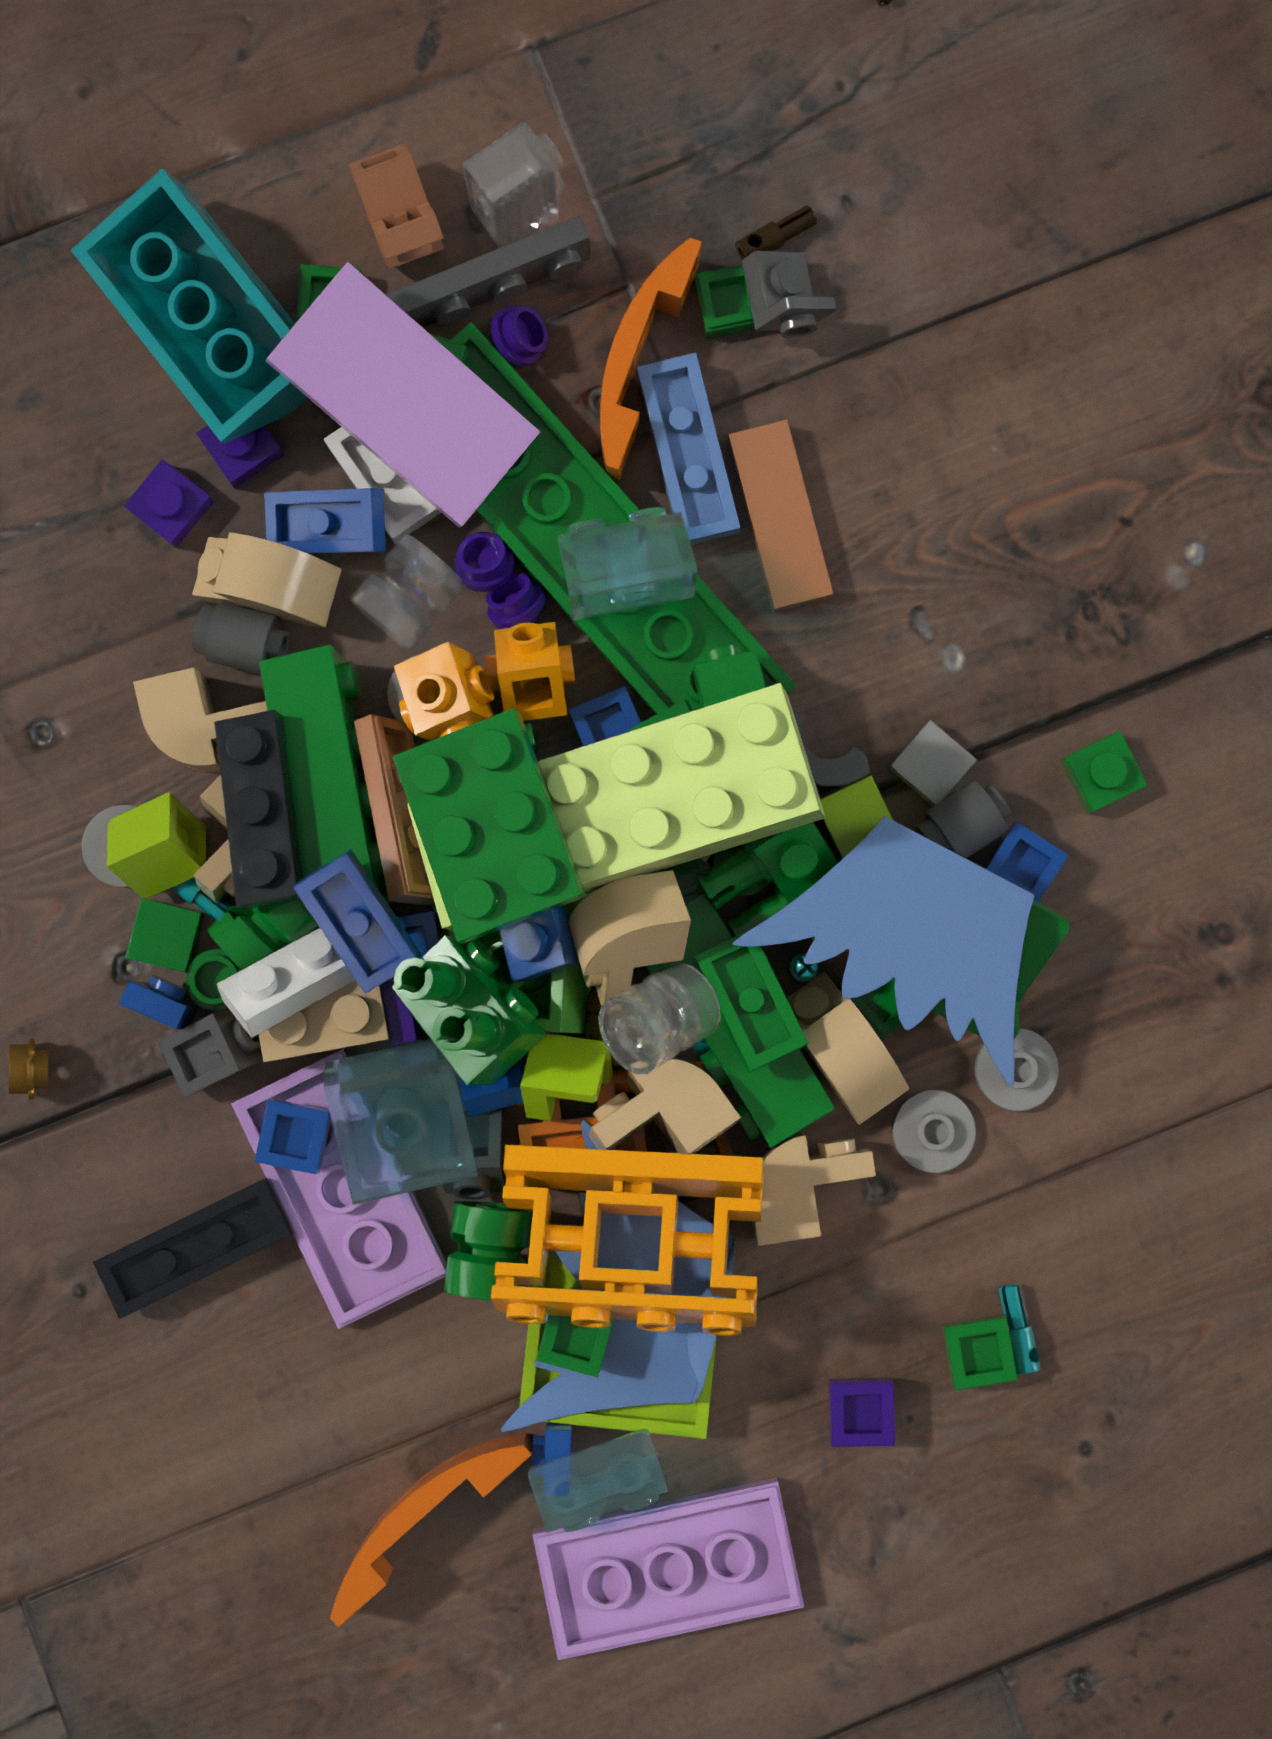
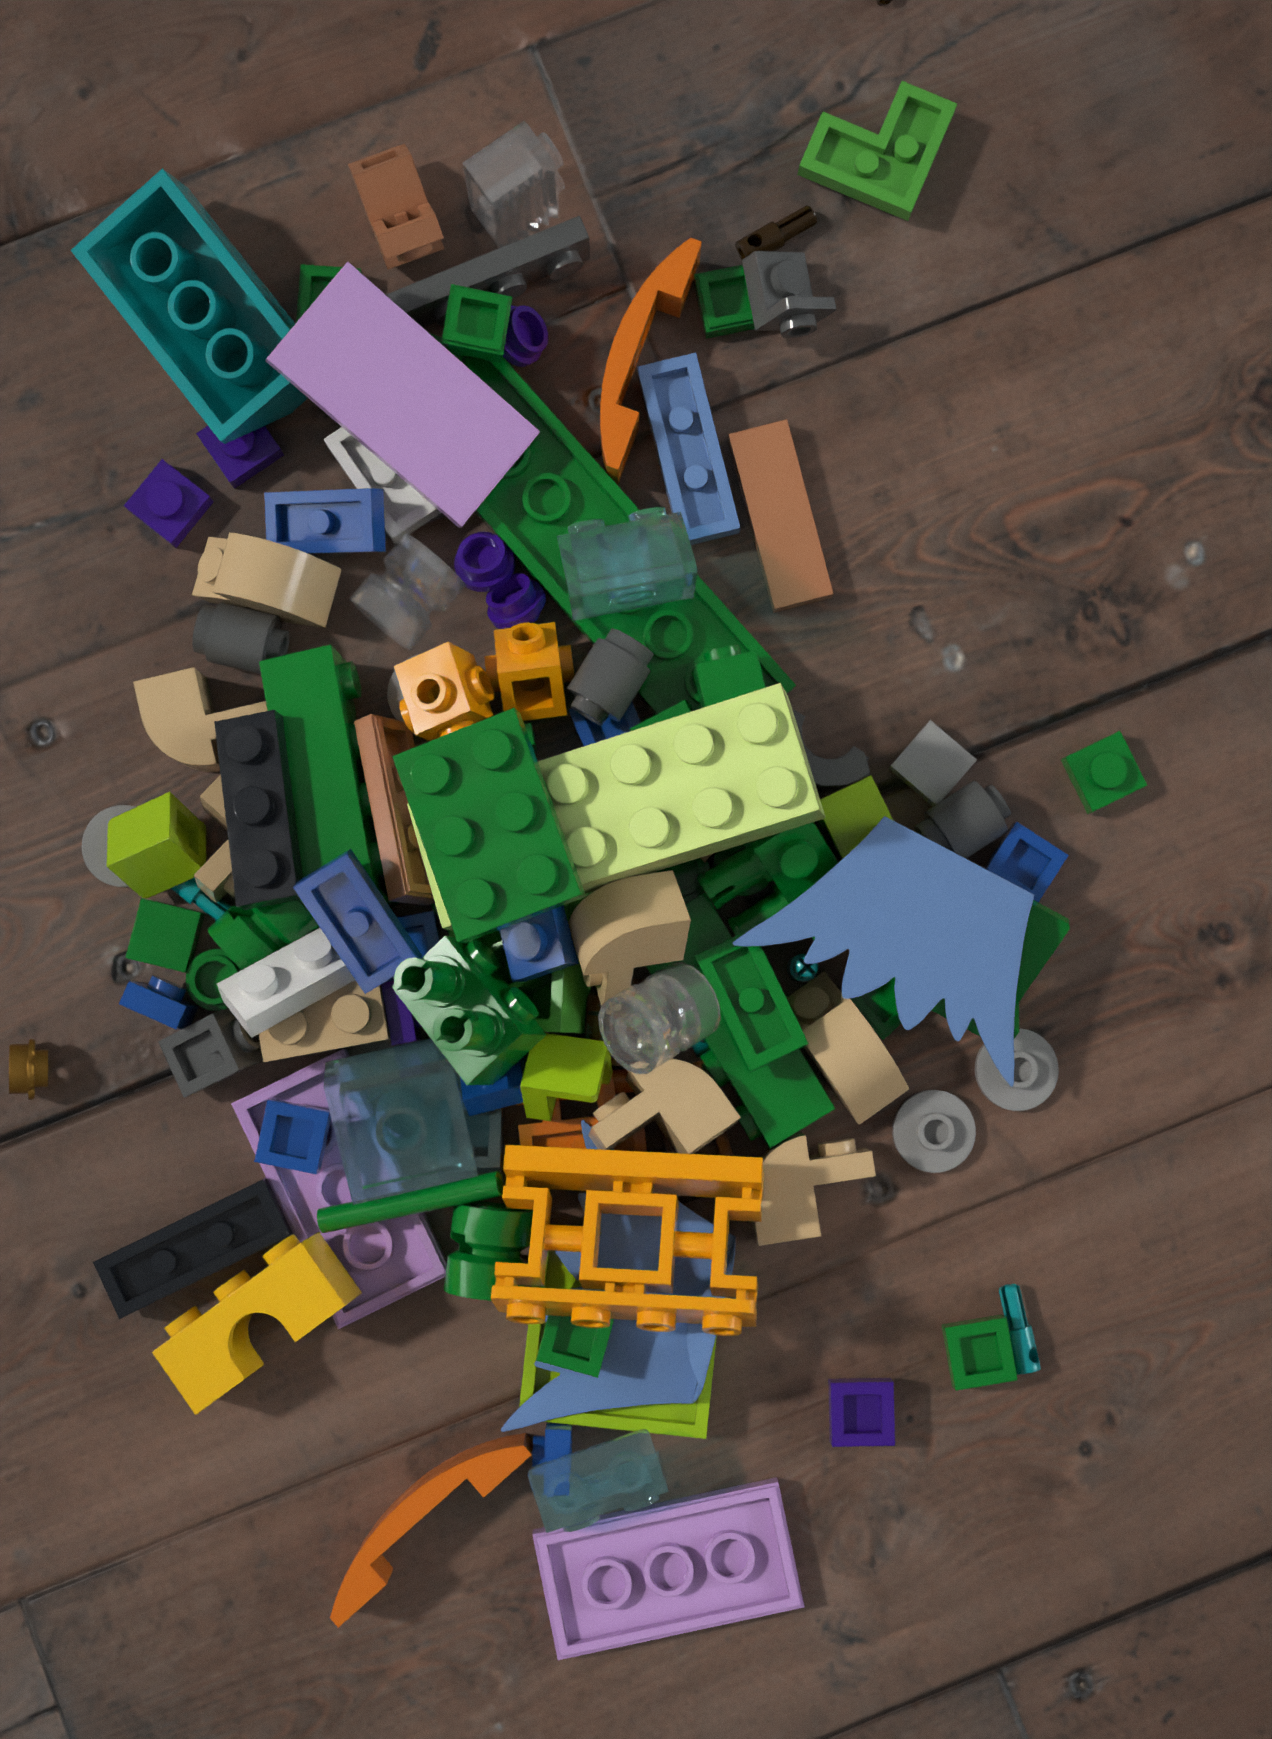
none -> yellow arch [152,1232,362,1415]
none -> green bar [317,1171,504,1233]
none -> green tile [441,284,512,363]
none -> dark grey brick [566,628,654,726]
none -> bright green plate [797,81,957,221]

